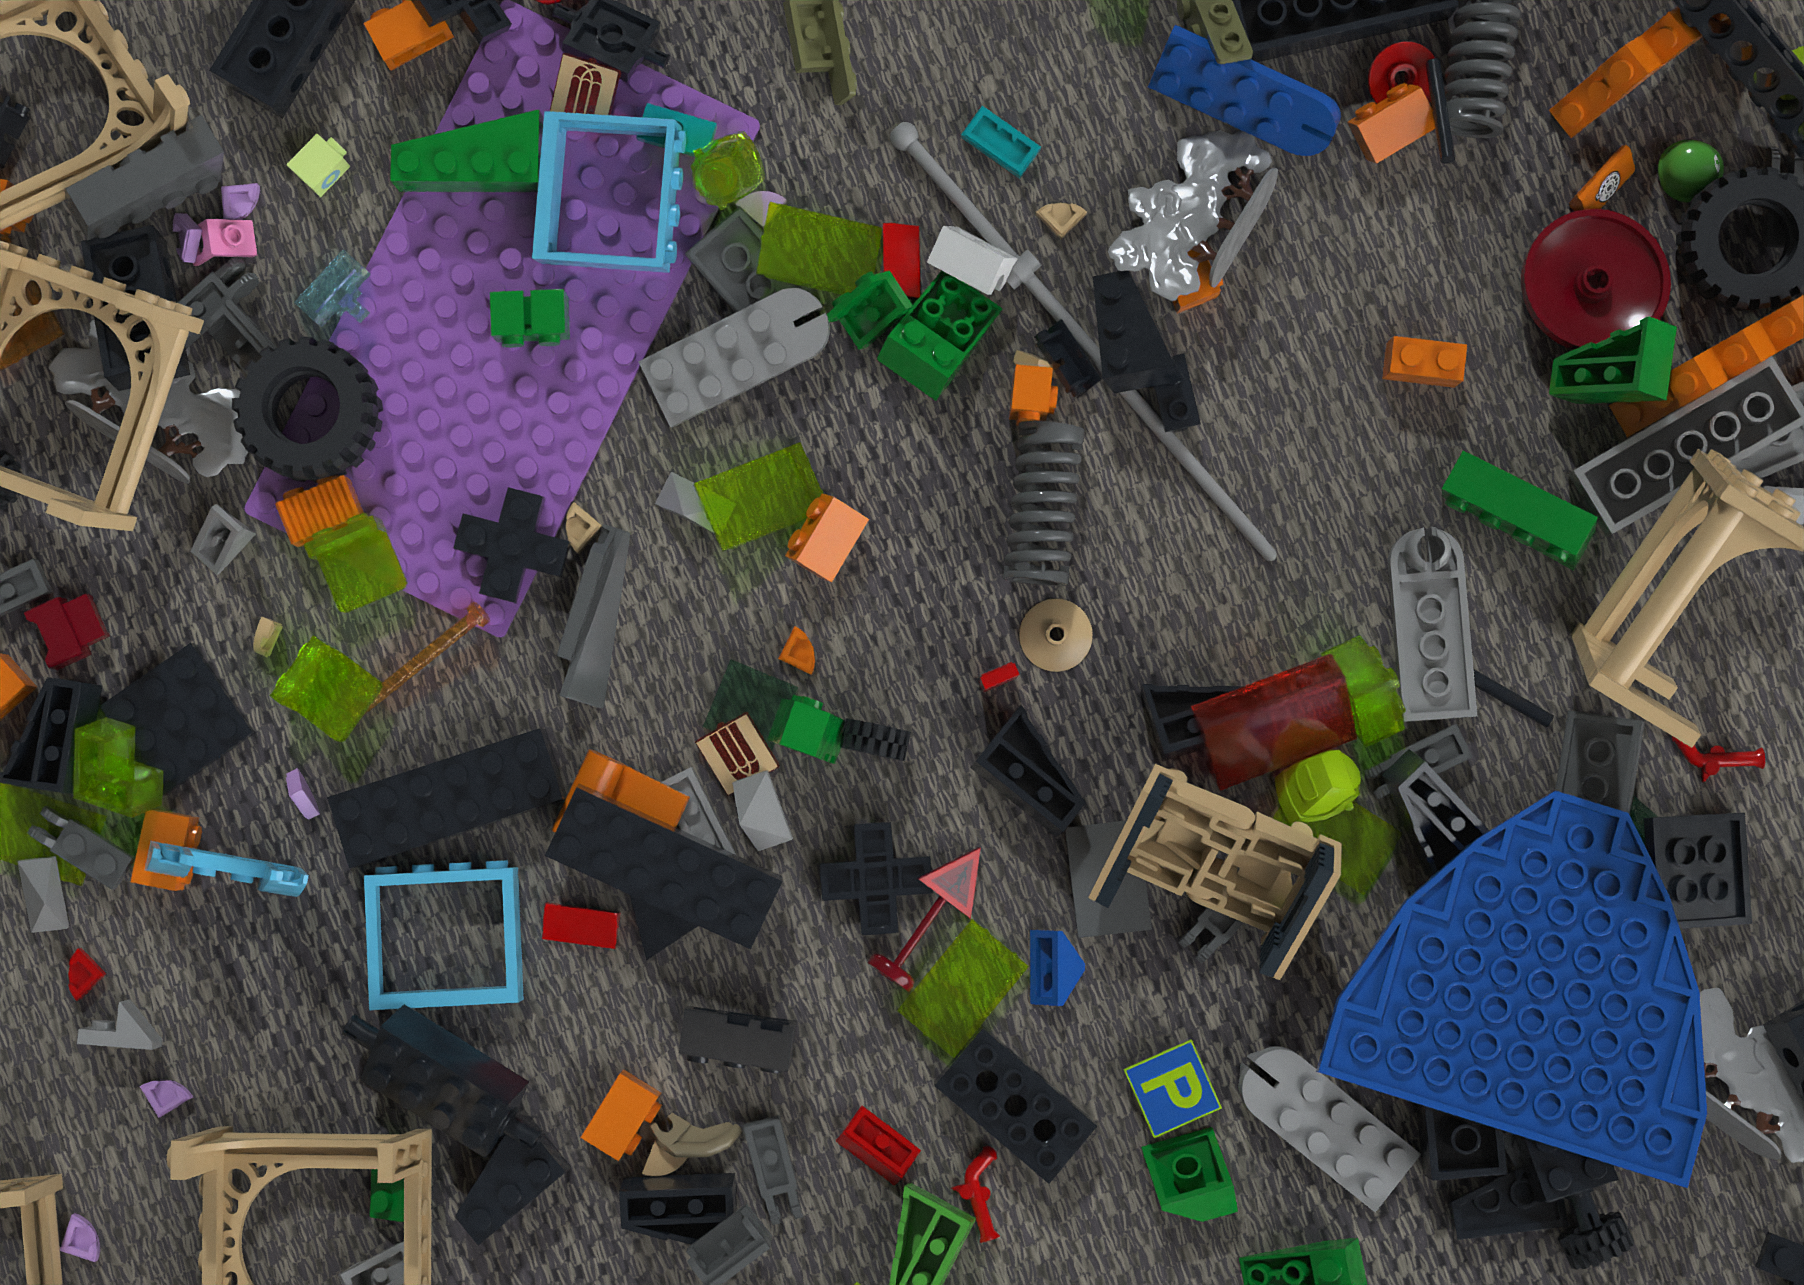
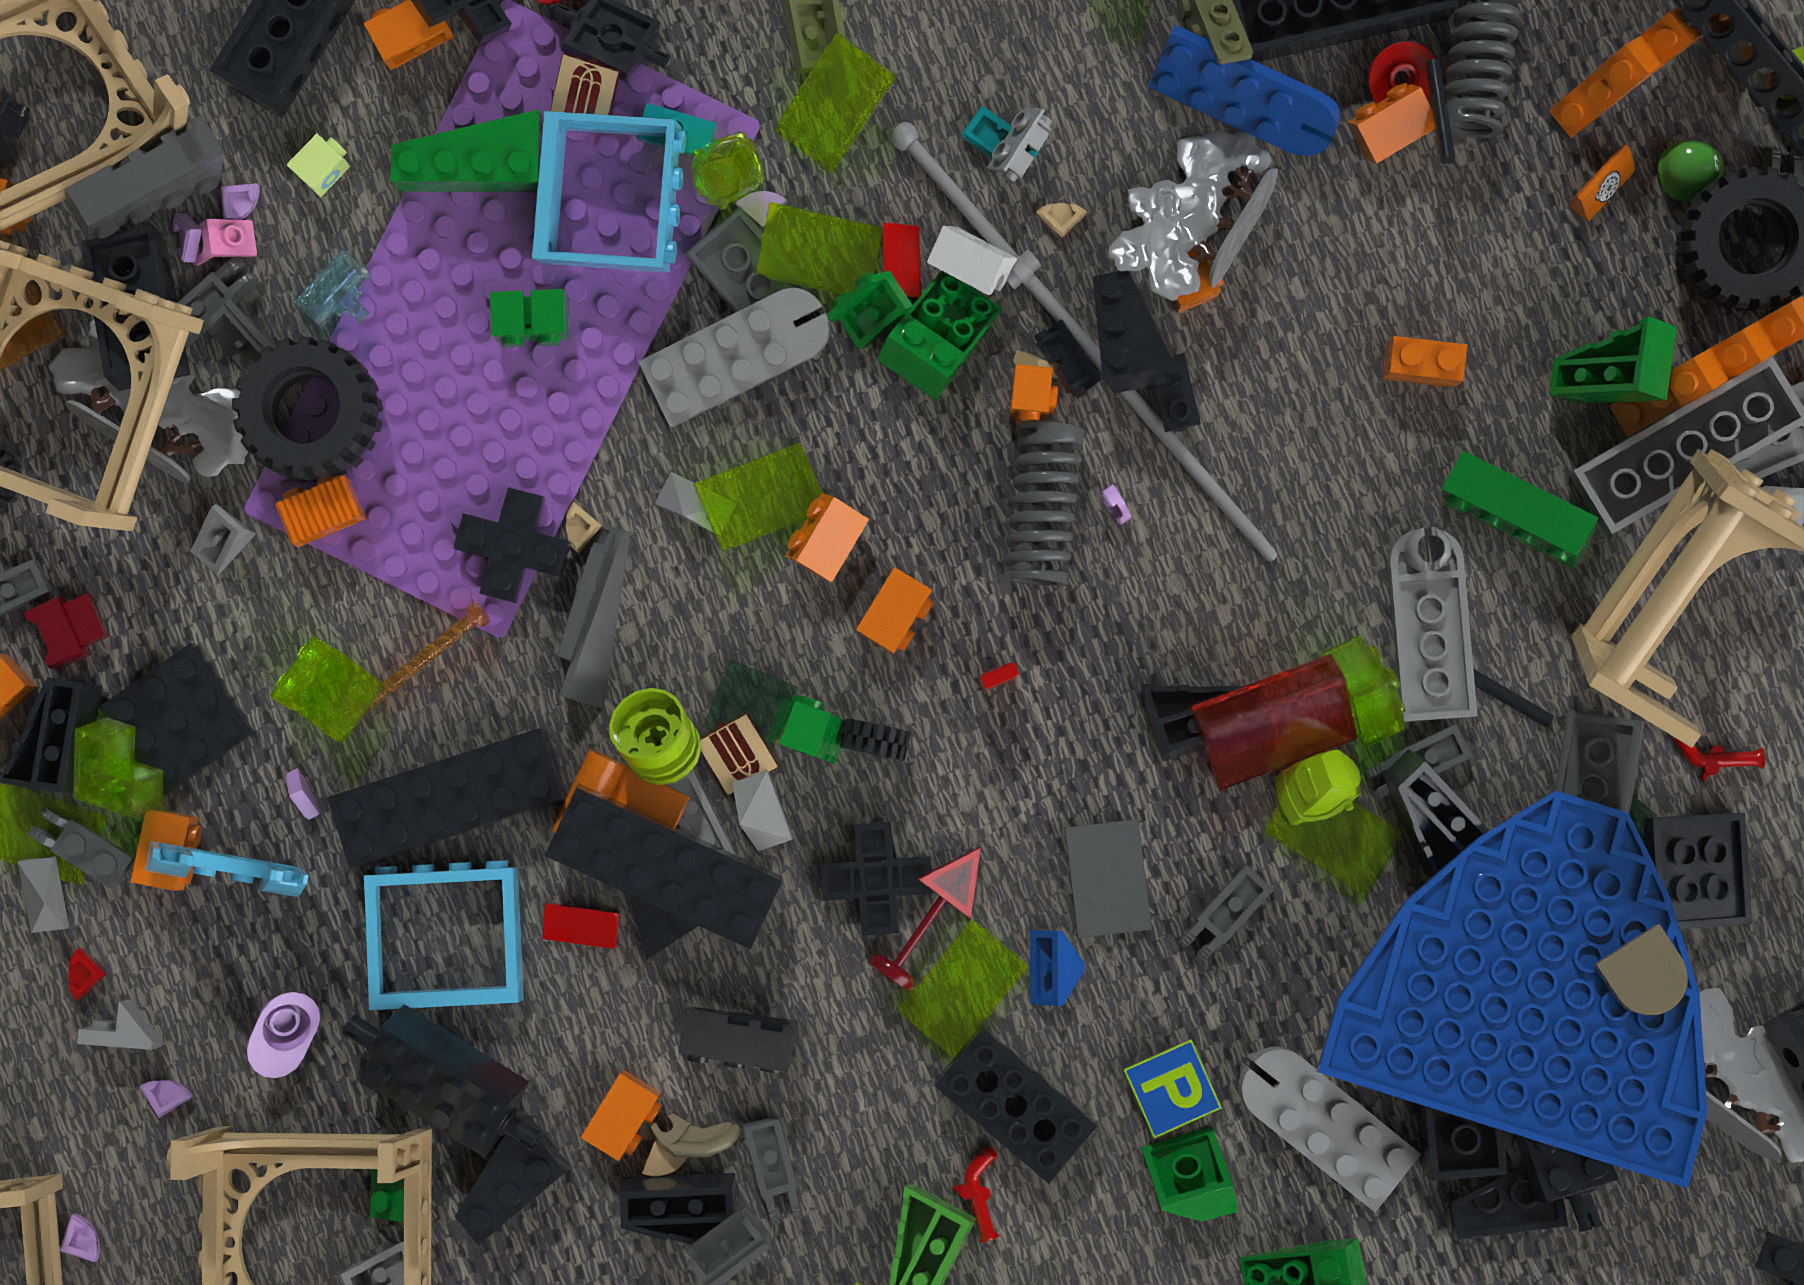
tan tile [253,617,283,657] -> none
clear neon green bracket [304,513,408,613] -> none
orange tile [778,626,815,675] -> none
red slope [836,1106,921,1185] -> none
black wedge [970,705,1086,837] -> none
tan dish [1019,599,1093,672] -> none
tan container [1088,764,1342,980] -> none
dark red dish [1521,209,1671,350] -> none
black tyre [1558,1212,1634,1270] -> none
none -> lavender piece [247,992,320,1078]
none -> lime wheel [609,688,702,785]
none -> clear neon green piece [775,33,897,173]
none -> orange brick [856,567,934,655]
none -> light grey hinge [987,107,1053,184]
none -> lavender tile [1100,484,1131,525]
none -> dark tan tile [1593,924,1688,1015]

